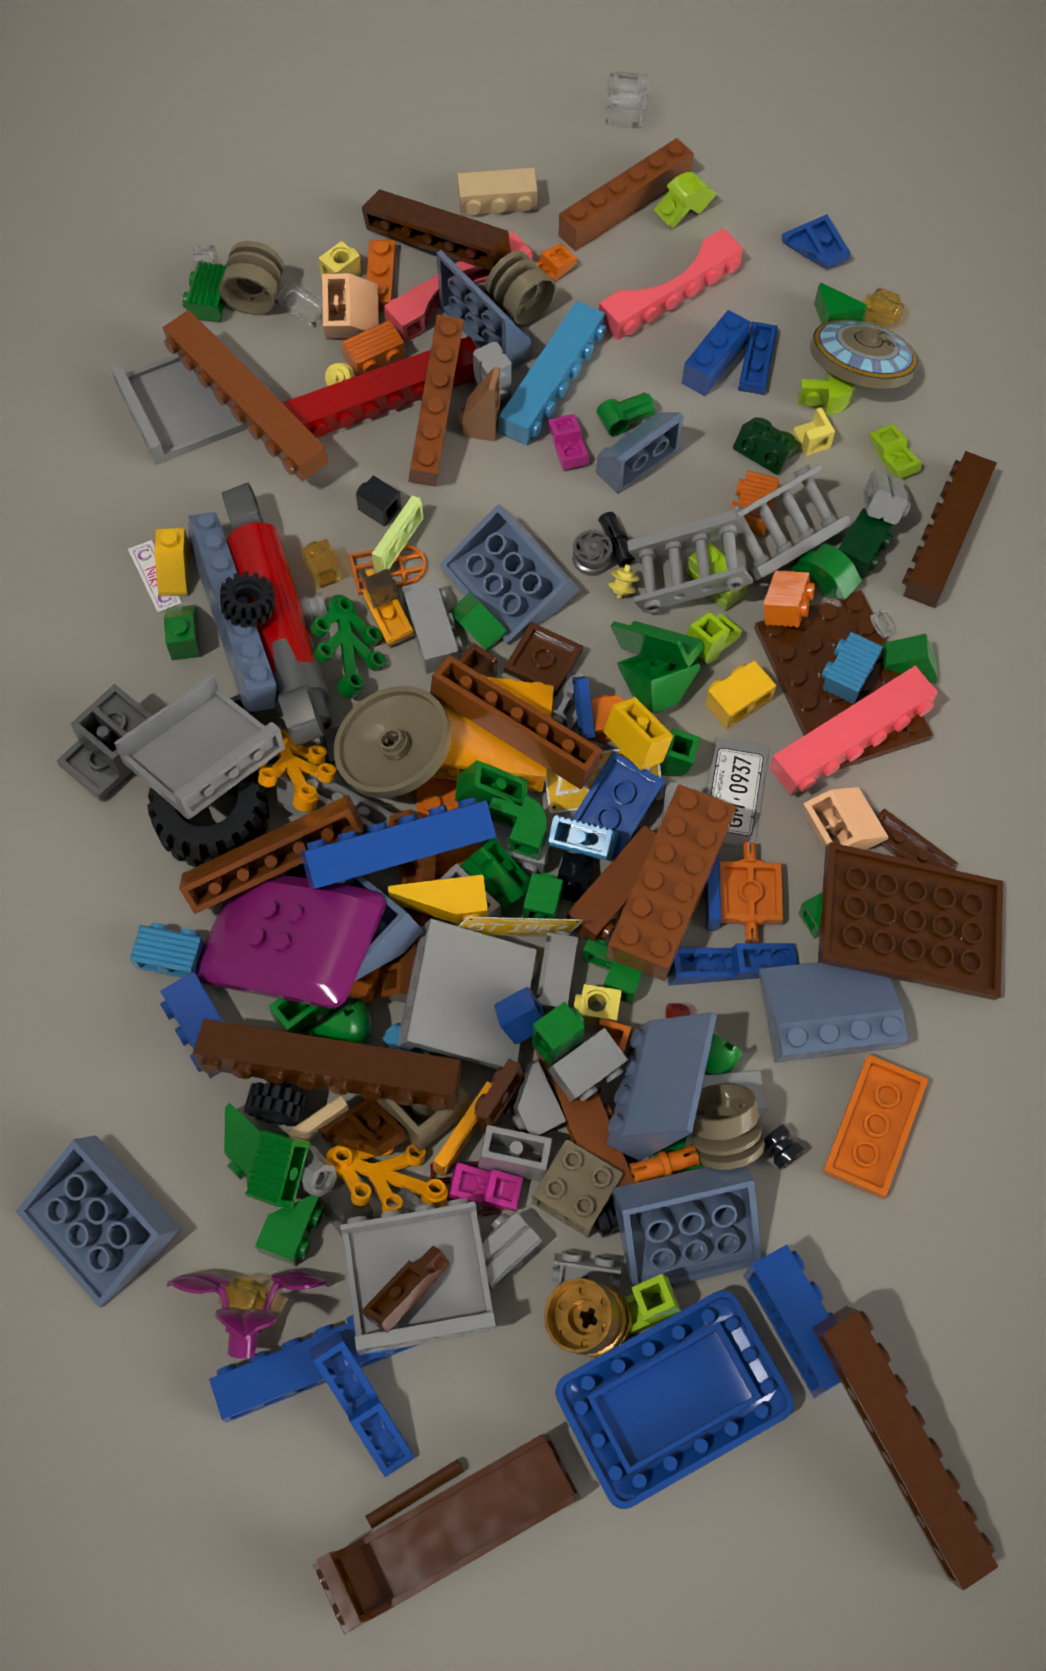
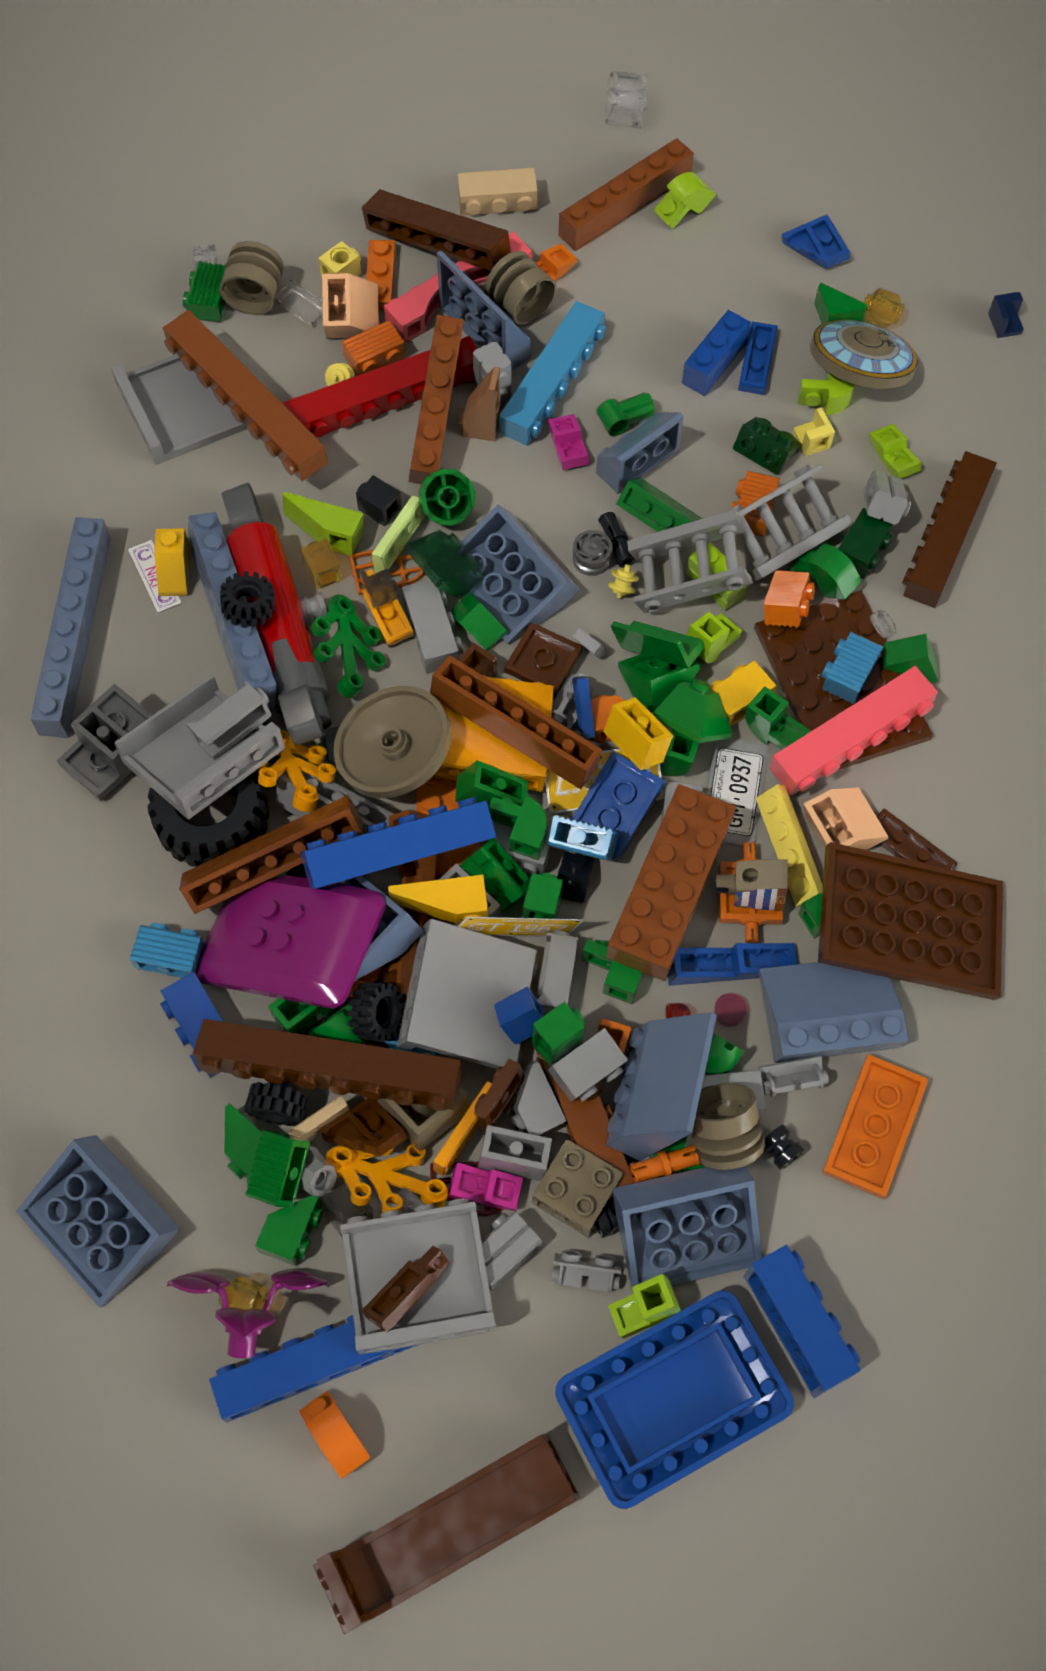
green slope [164,604,201,661] -> none
blue slope [309,1331,415,1477] -> none
reddish brown bar [365,1459,464,1529] -> none
pearl gold wheel [544,1278,632,1358] -> none
dark orange brick [567,825,656,941] -> none
light yellow brick [574,984,622,1027] -> none
coral arch [599,228,743,341] -> none
blue tile [705,854,721,931] -> none
reddish brown brick [812,1306,998,1591] -> none
none -> sand blue brick [30,517,110,738]
none -> light grey window [185,681,272,760]
none -> lime slope [282,491,364,556]
none -> orange brick [299,1390,371,1479]
none -> black tyre [347,982,405,1042]
none -> clear green slope [404,530,485,600]
none -> green cylinder [418,468,476,526]
none -> light grey tile [572,628,607,660]
none -> green panel [616,478,703,532]
none -> green slope [653,679,732,743]
none -> clear pink tile [714,993,747,1027]
none -> dark tan torso [716,859,788,911]
none -> green brick [745,686,811,750]
none -> light yellow plate [756,784,823,907]
none -> light grey hinge [758,1055,829,1097]
none -> dark blue panel [988,291,1024,338]

